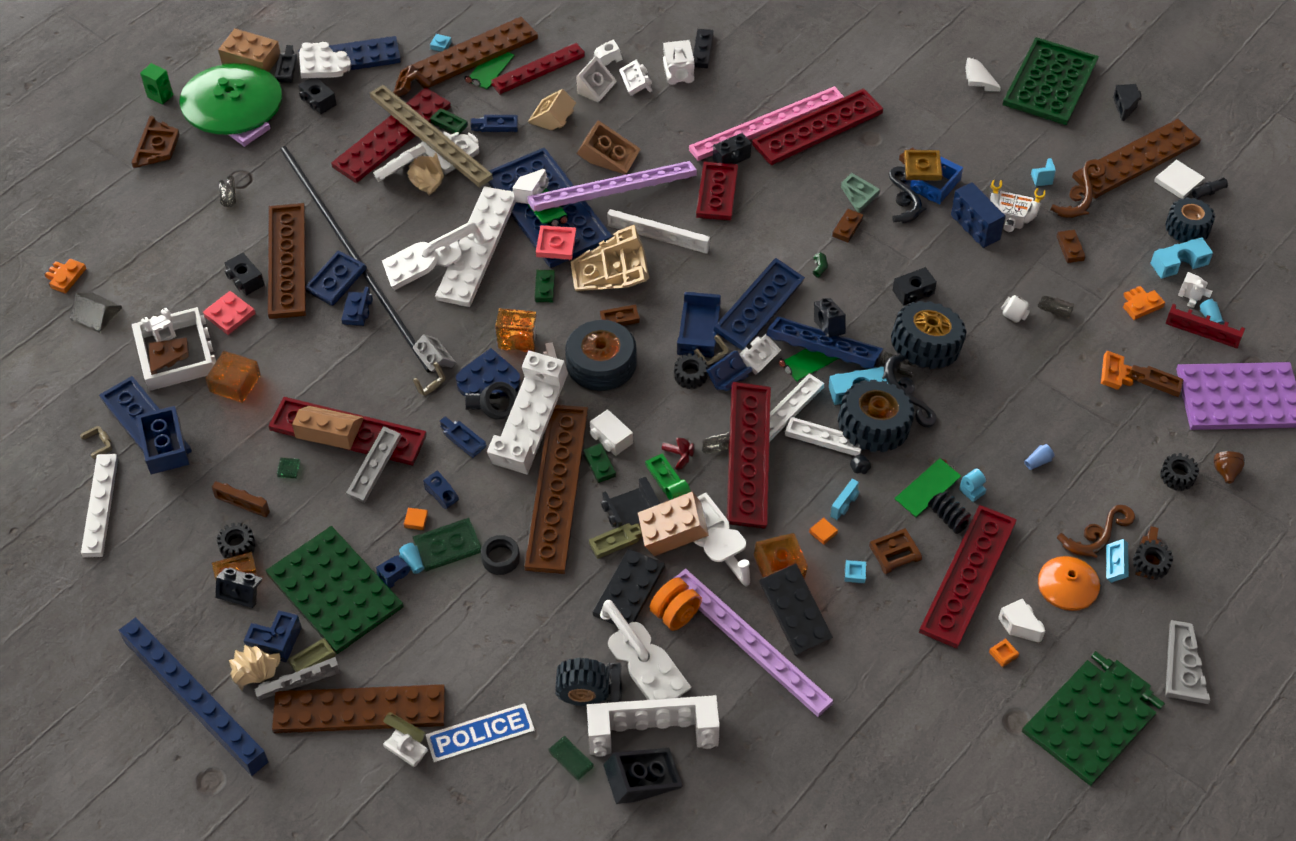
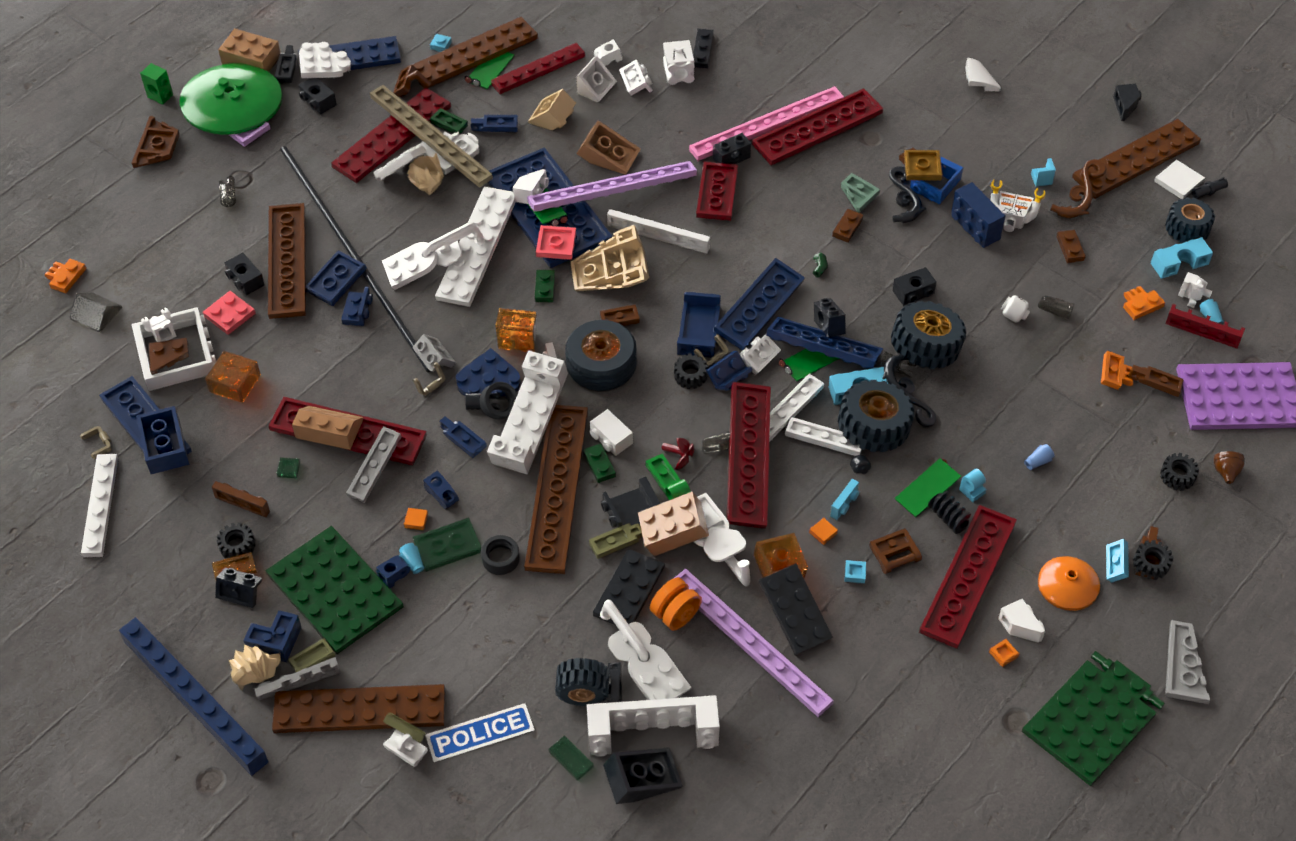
dark green plate [1002,37,1099,125] -> none
reddish brown plant [1057,505,1135,558] -> none

